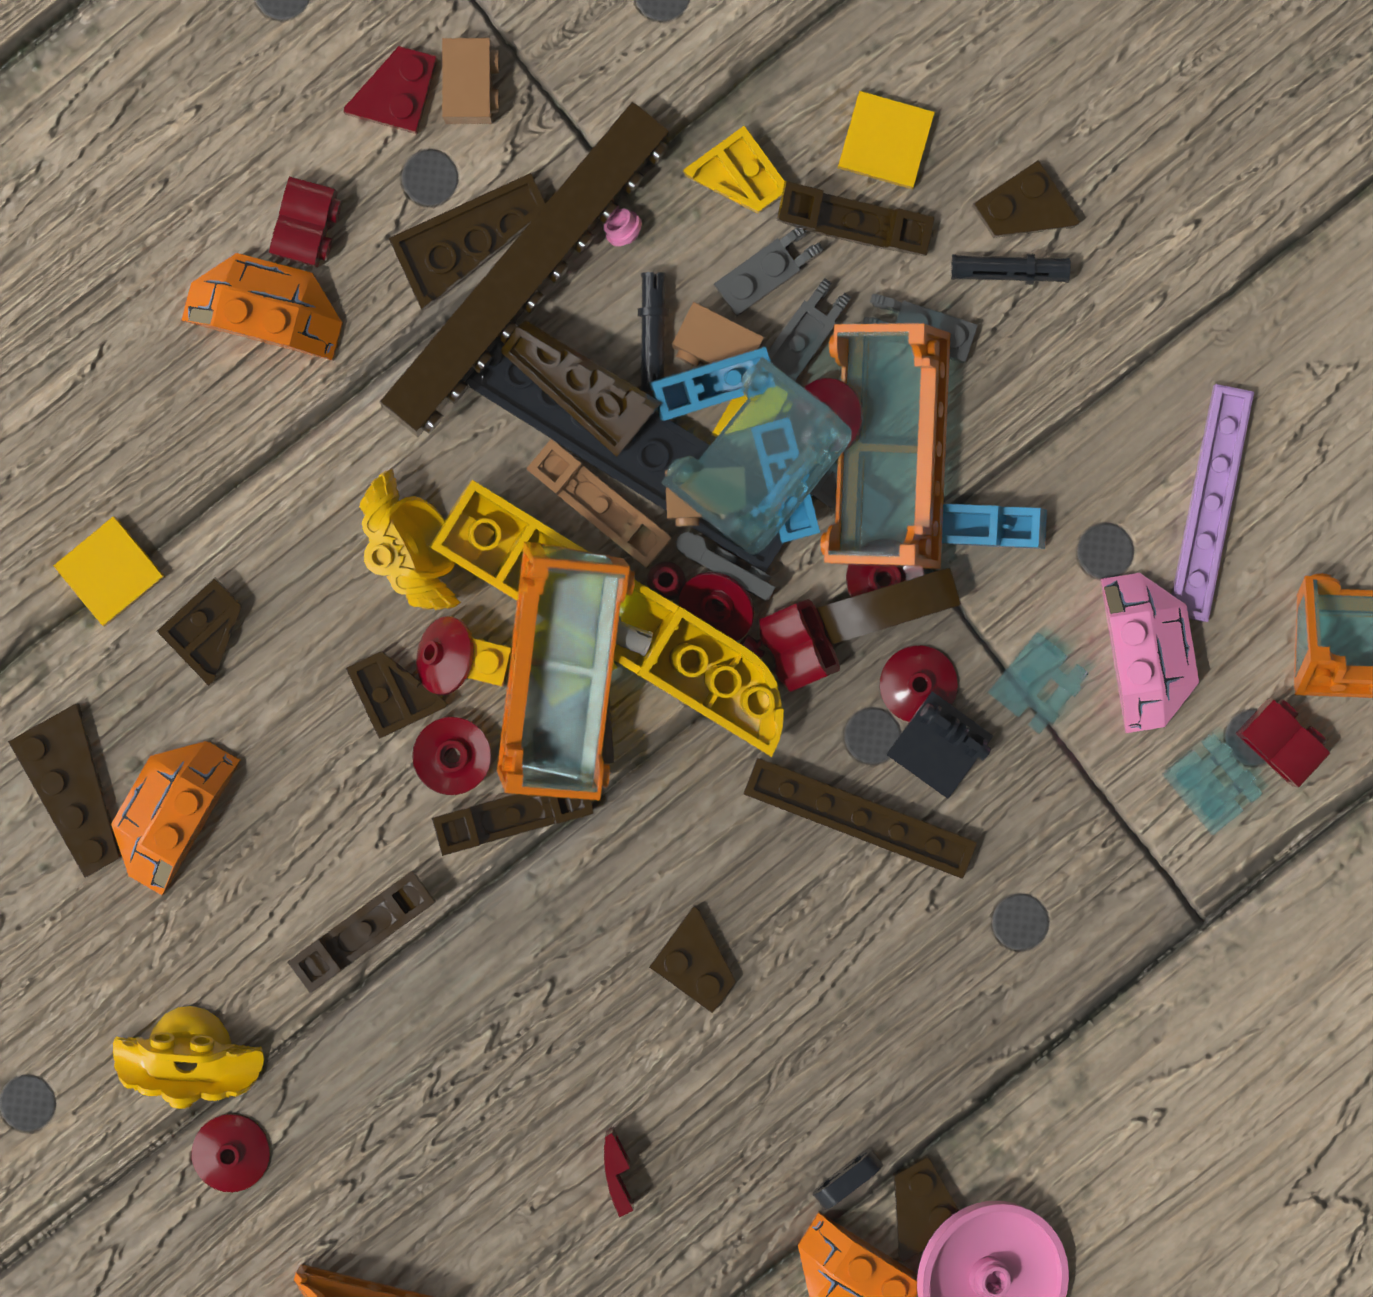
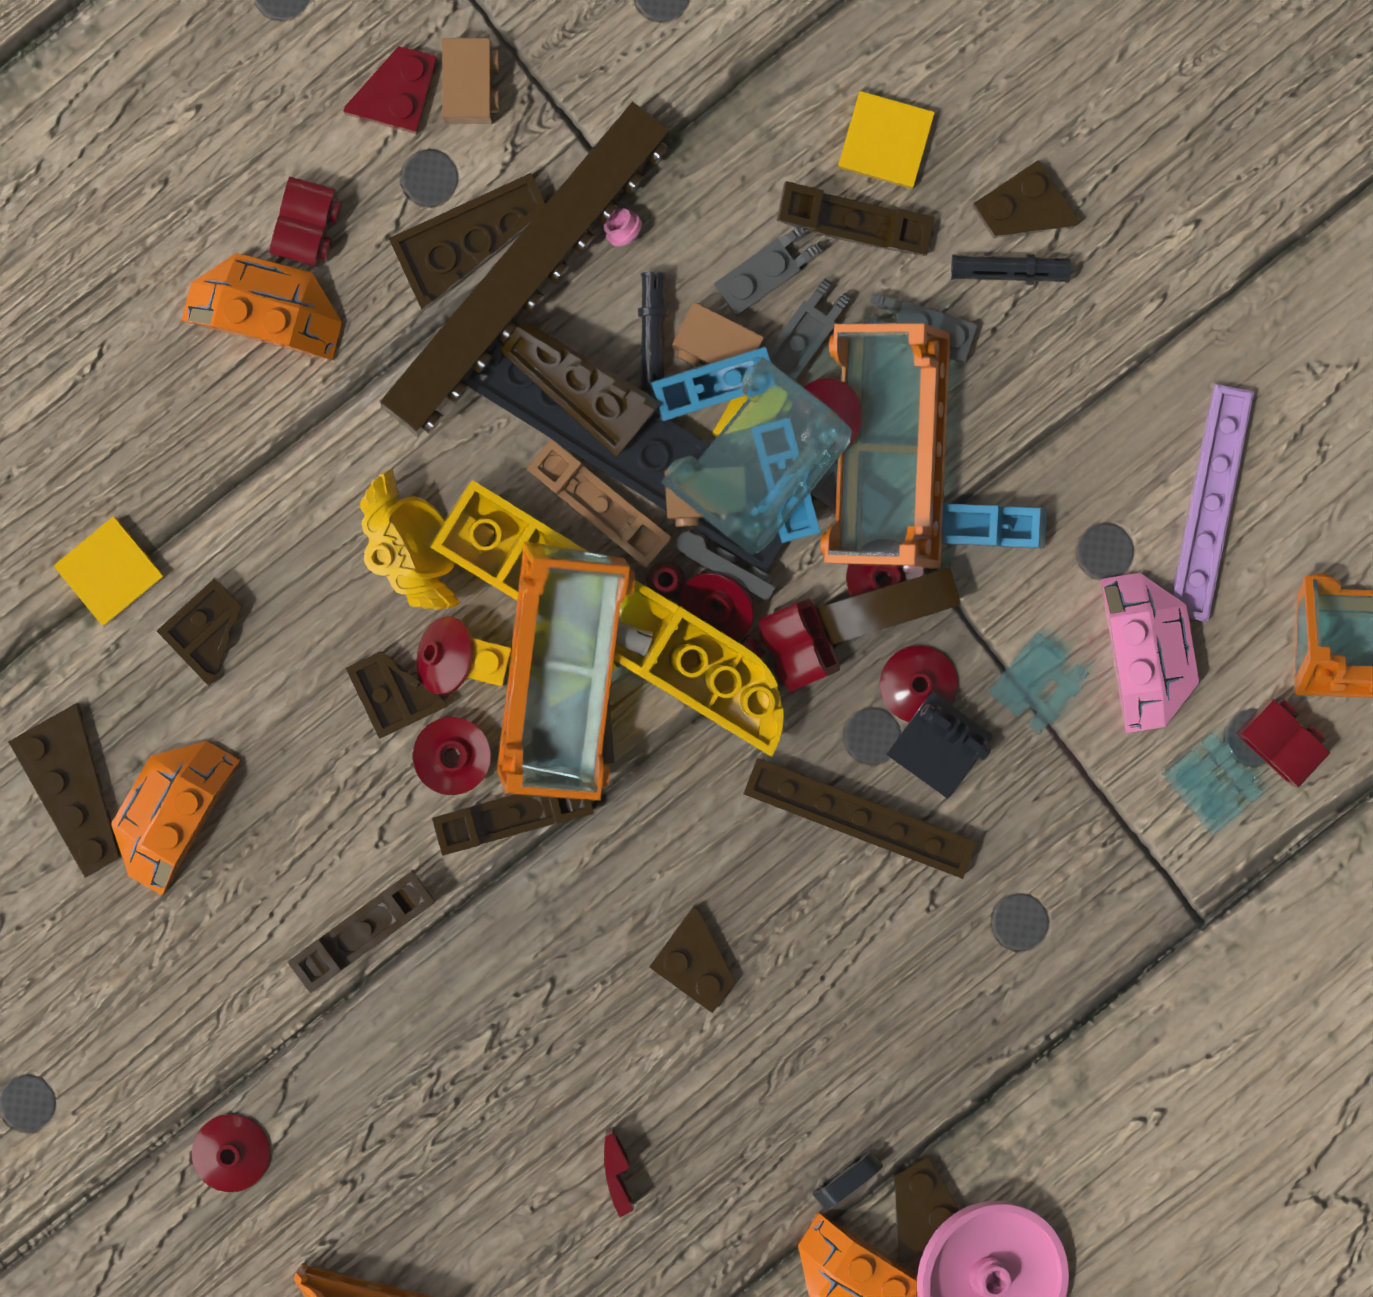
yellow piece [113,1006,264,1109] -> none
yellow wing [683,126,785,214] -> none

